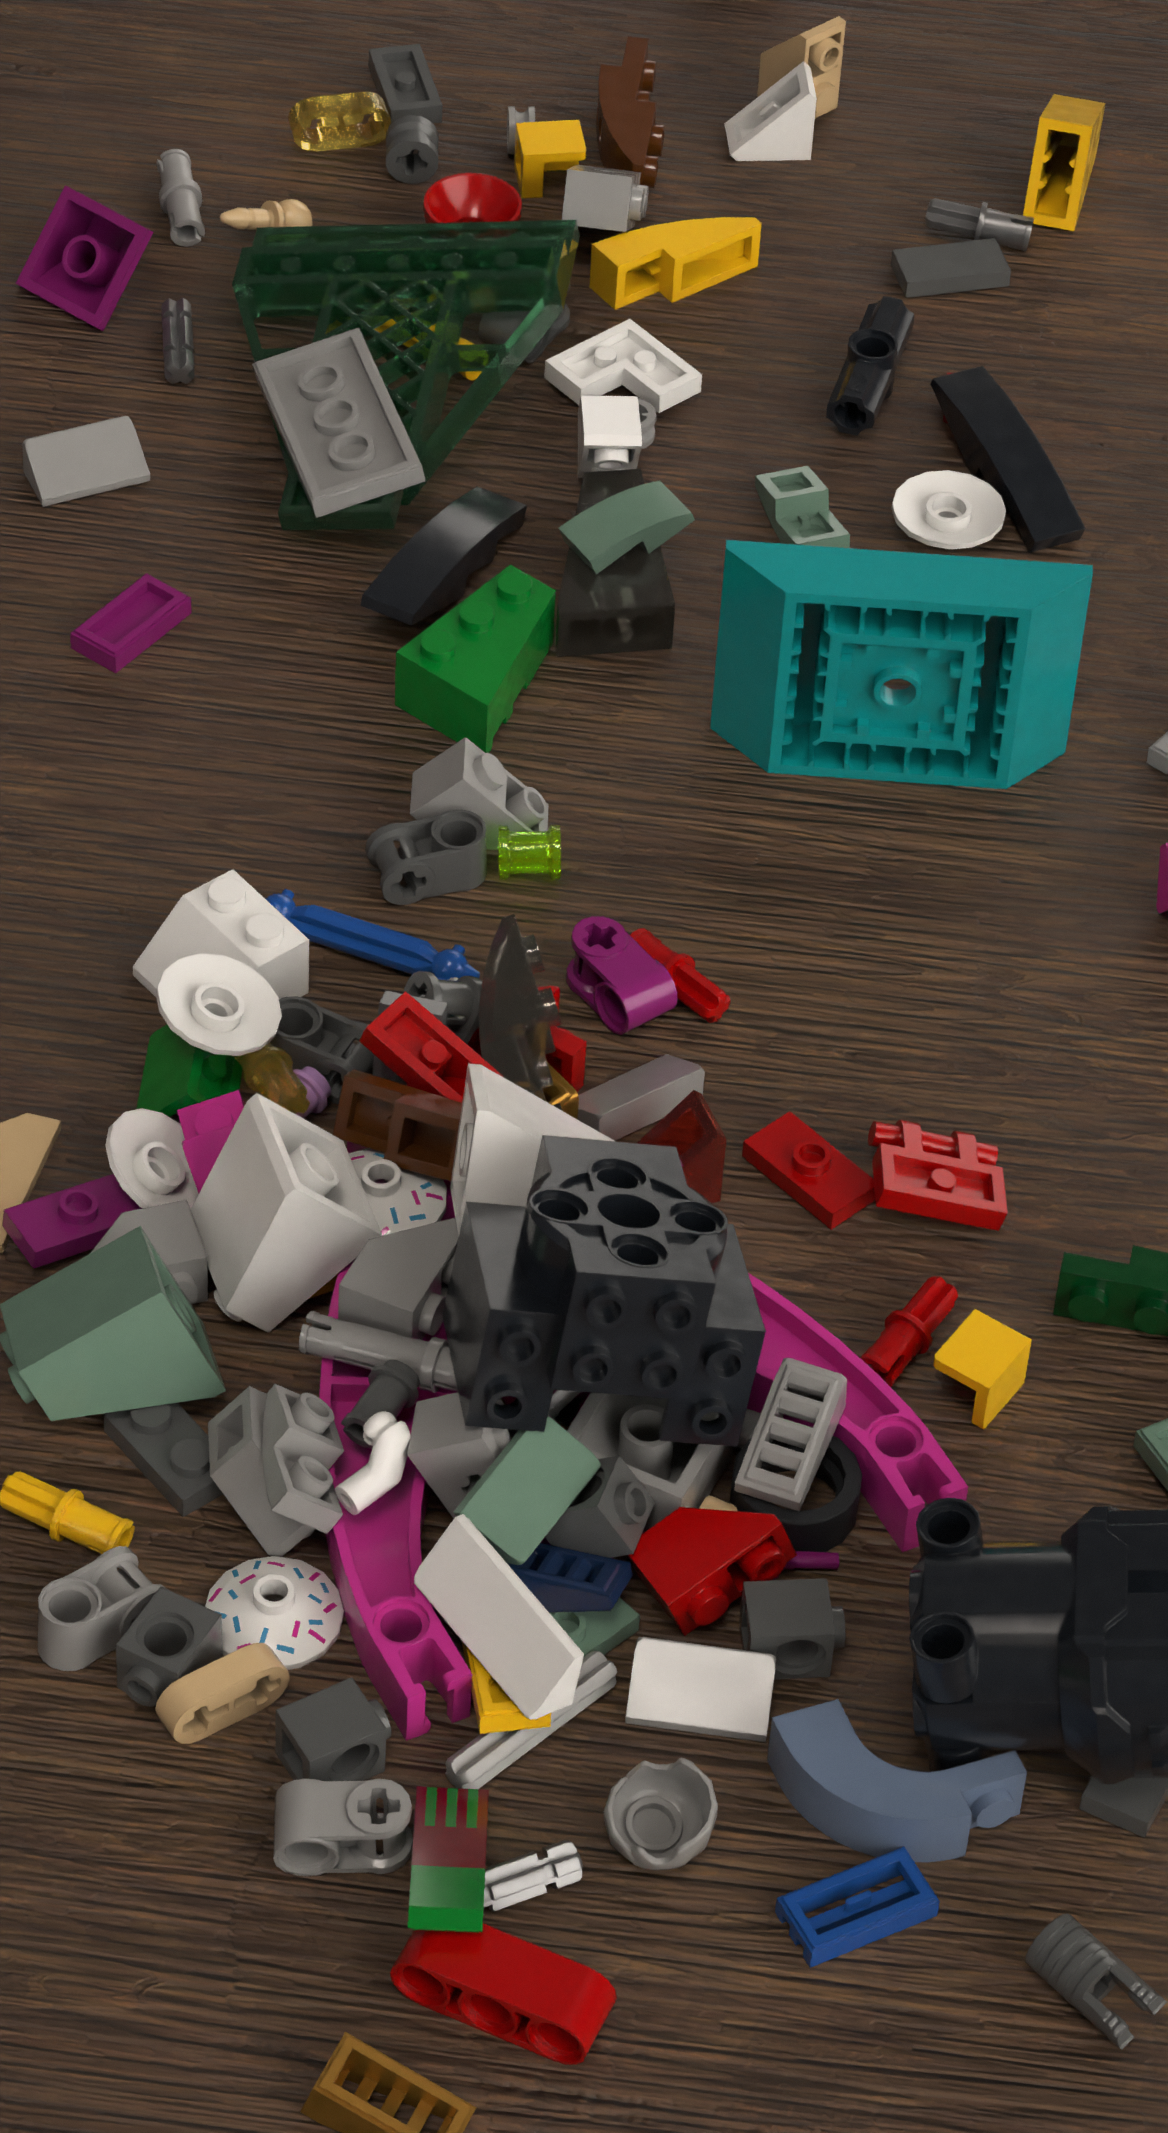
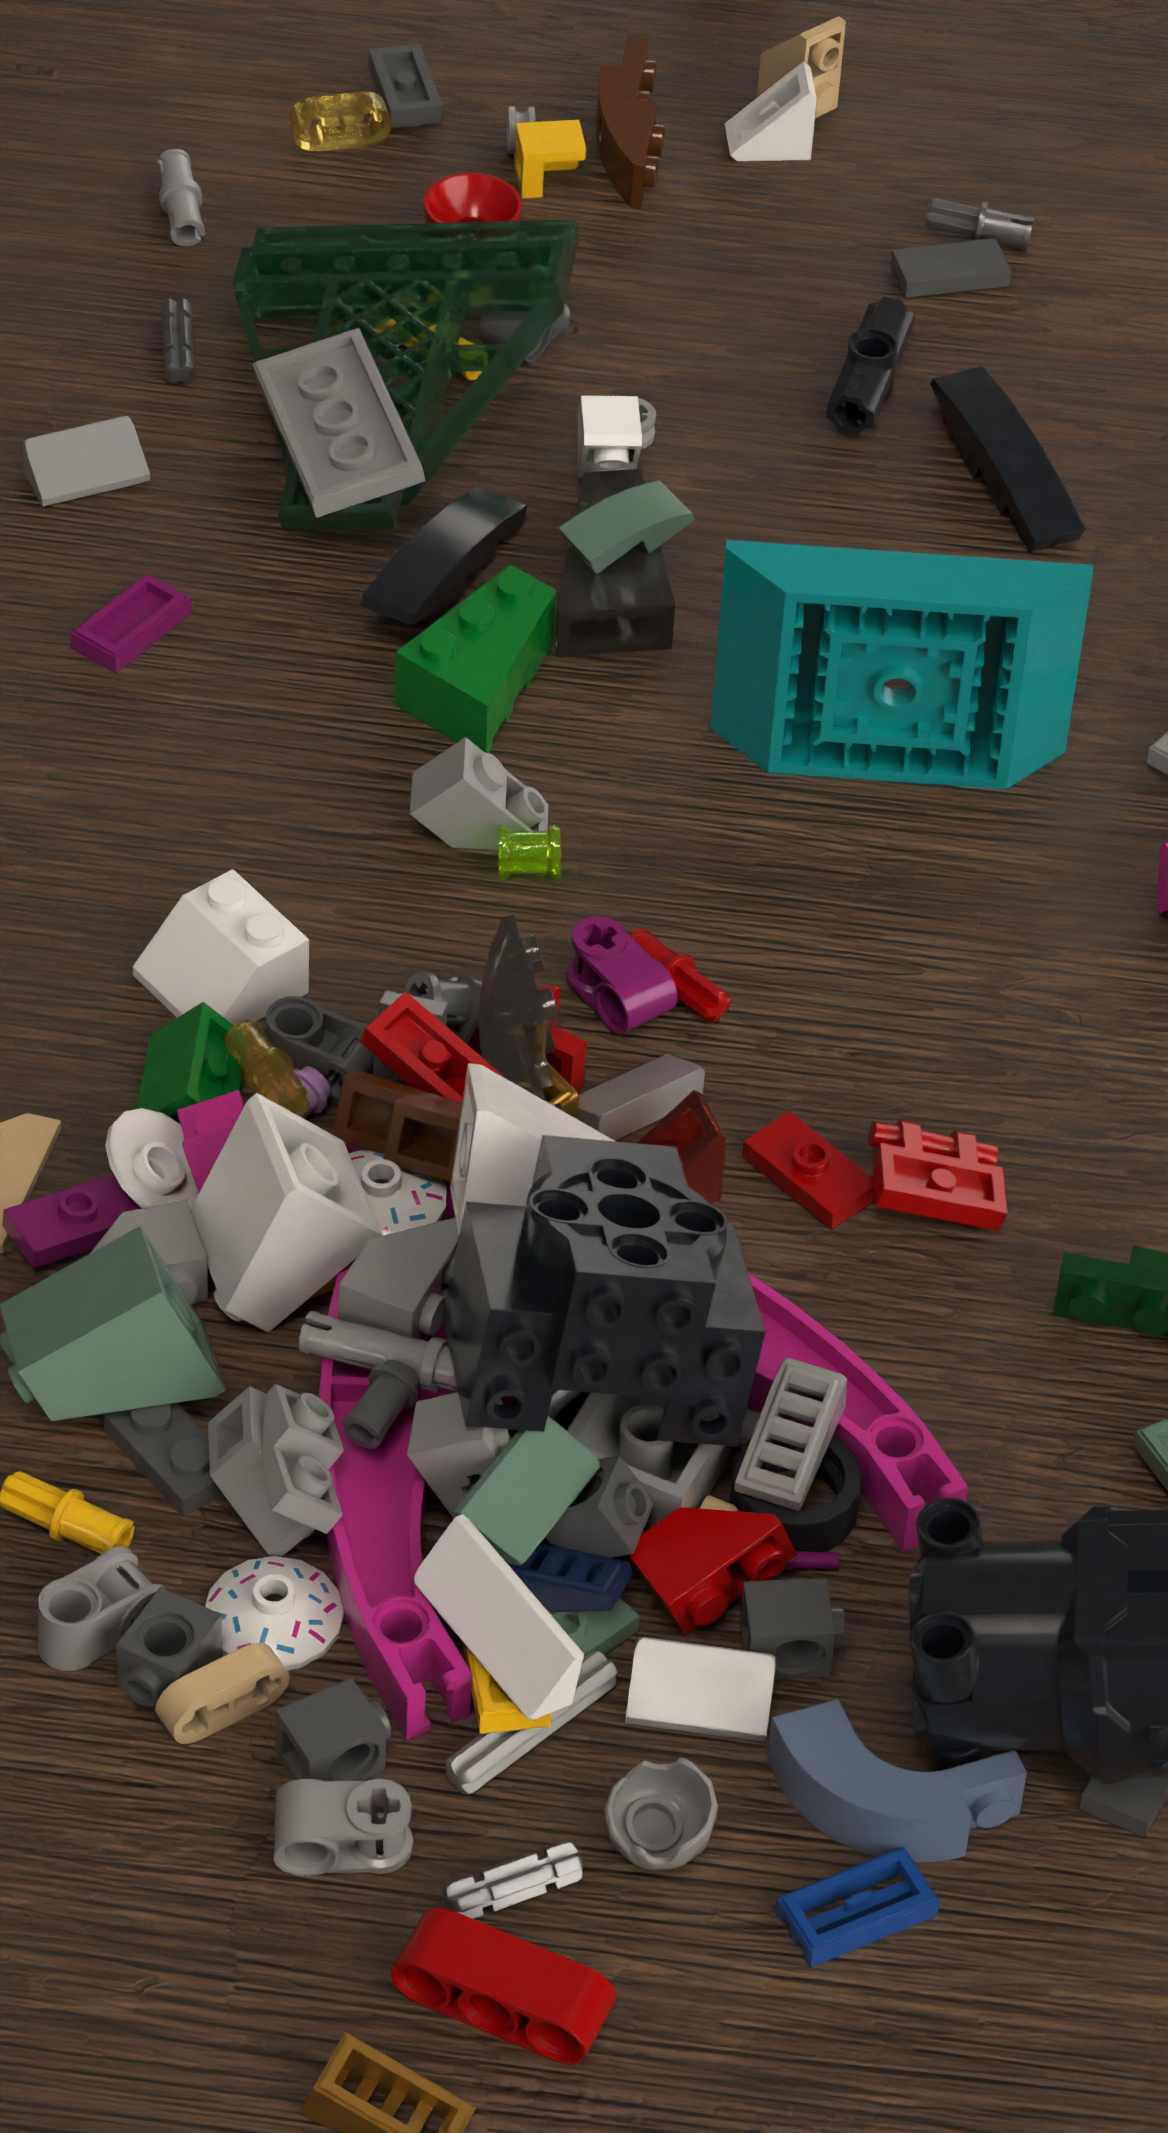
magenta slope [16,185,153,331] -> none
white dish [156,953,282,1056] -> none
tan bar [220,199,312,239] -> none
blue wheel [265,889,480,980] -> none
white arm [335,1411,411,1515] -> none
dark grey piece [365,809,487,905] -> none
dark grey wheel [386,115,439,184] -> none
tile [408,1786,489,1933] -> none
white plate [544,319,702,413] -> none
light grey brick [561,165,649,232] -> none
yellow slope [589,217,762,310] -> none
sand green slope [755,465,850,548] -> none
red axle [860,1276,958,1387] -> none
white dish [892,470,1006,550] -> none
yellow panel [933,1309,1032,1430] -> none
yellow slope [1023,94,1105,231] -> none
dark grey hinge [1025,1913,1167,2050] -> none

